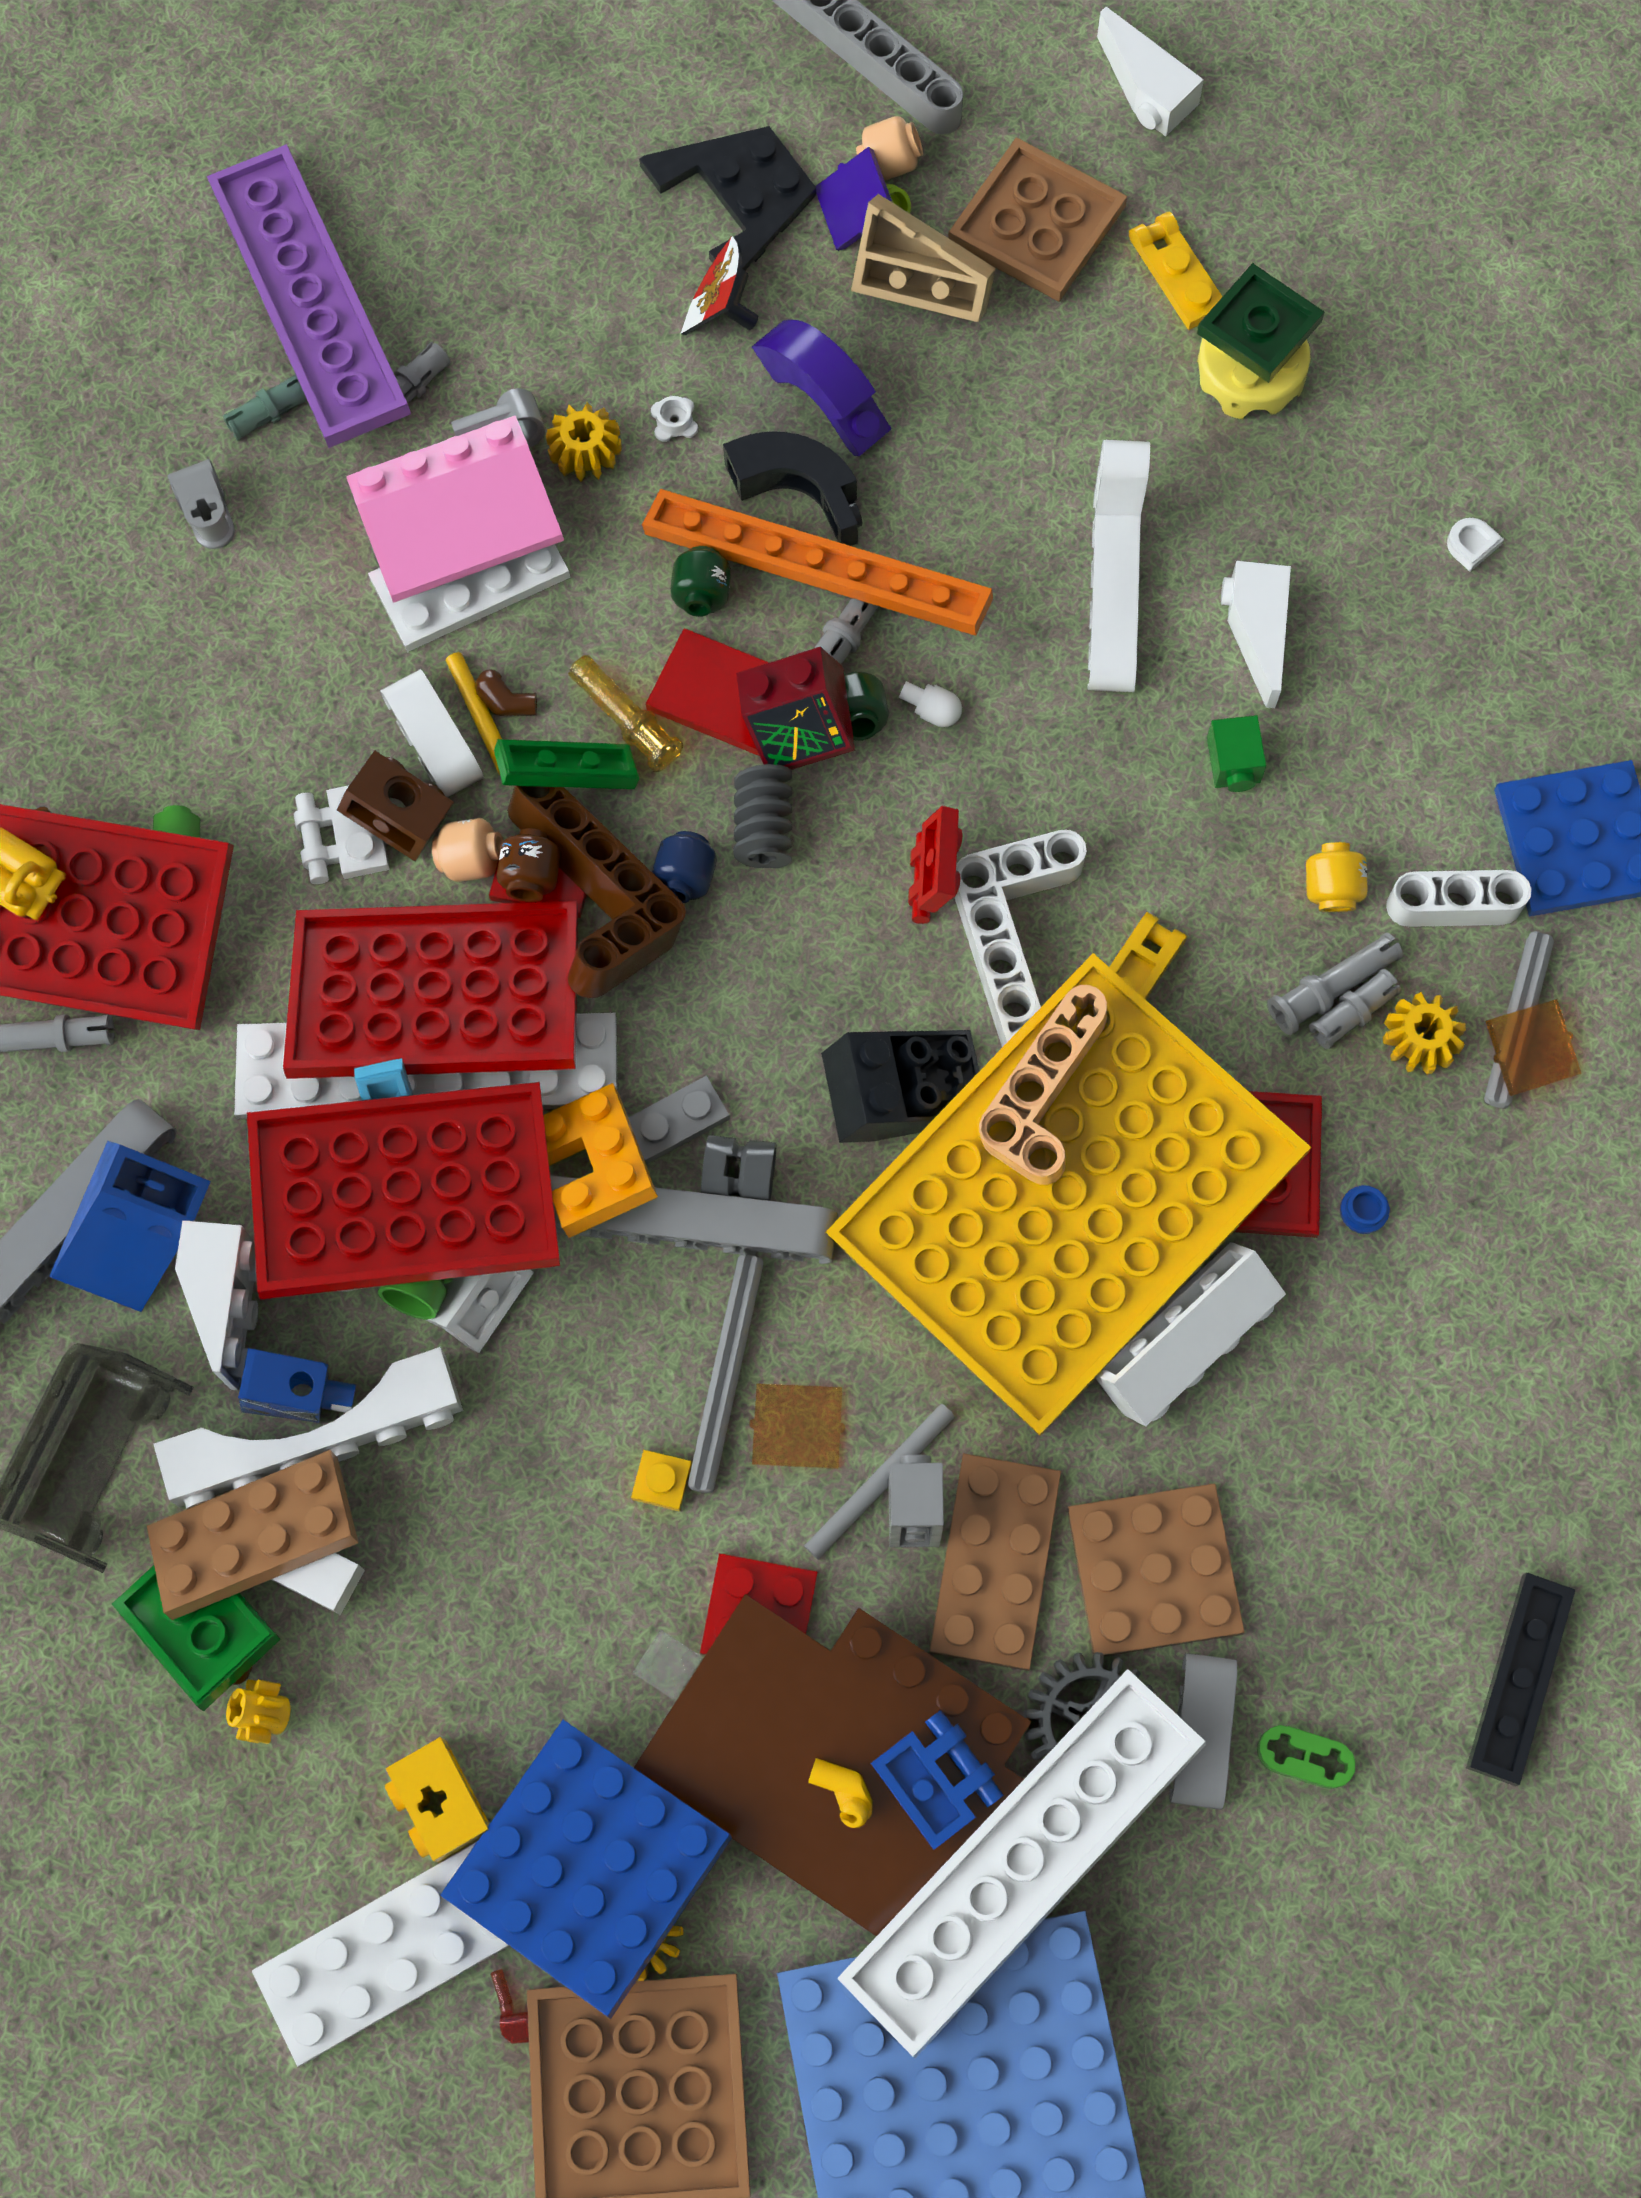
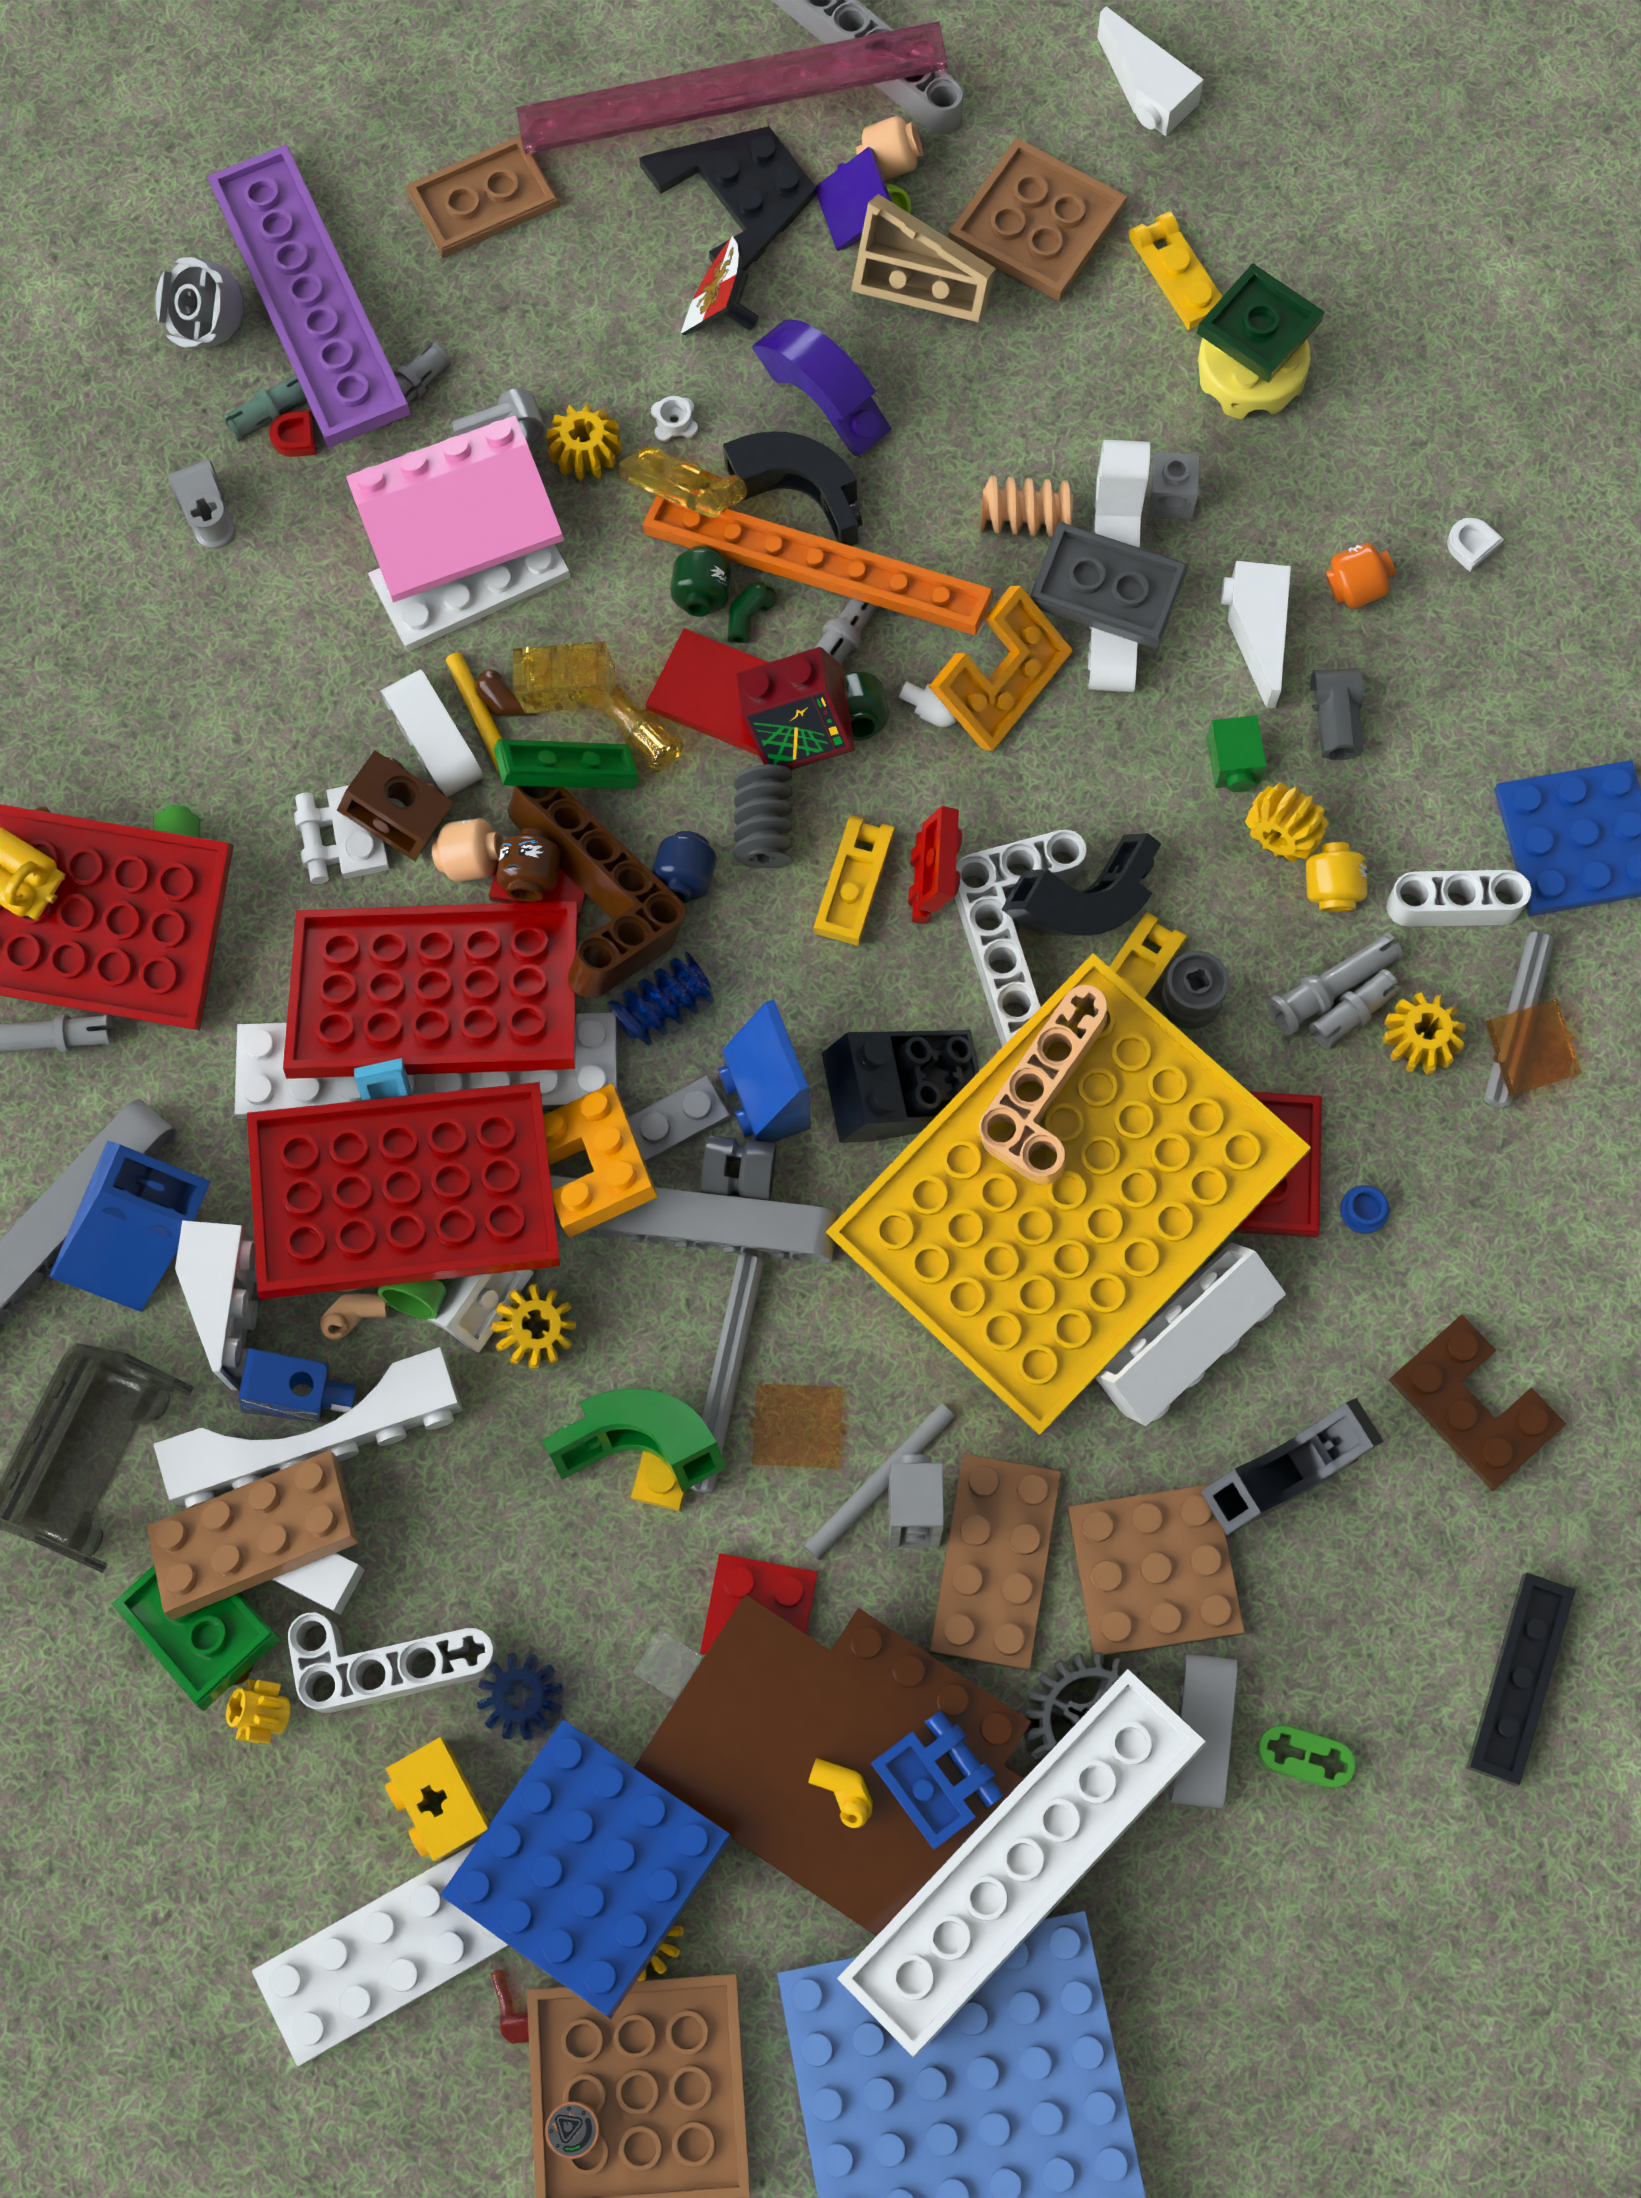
none -> light grey cylinder [155,257,244,349]
none -> red tile [269,410,317,457]
none -> white beam [288,1612,498,1713]
none -> light nougat arm [320,1293,388,1341]
none -> medium nougat tile [405,135,559,258]
none -> clear blue gear [477,1653,564,1741]
none -> yellow gear [491,1284,576,1369]
none -> clear yellow brick [513,641,616,713]
none -> clear pink plate [516,21,948,154]
none -> green arch [542,1388,727,1492]
none -> tile [545,2101,600,2159]
none -> clear blue piece [607,951,715,1047]
none -> clear yellow plate [619,446,747,518]
none -> blue slope [718,999,811,1142]
none -> dark green arm [727,582,777,643]
none -> yellow plate [813,815,896,946]
none -> light orange plate [928,586,1073,751]
none -> light nougat piece [980,475,1073,538]
none -> black arch [1001,833,1161,936]
none -> dark grey tile [1029,521,1189,649]
none -> light grey brick [1147,452,1199,520]
none -> dark grey wheel [1160,951,1229,1029]
none -> black arch [1200,1398,1384,1535]
none -> yellow gear [1245,782,1329,862]
none -> dark grey piece [1310,668,1363,760]
none -> orange head [1325,542,1396,610]
none -> reddish brown plate [1389,1314,1566,1491]

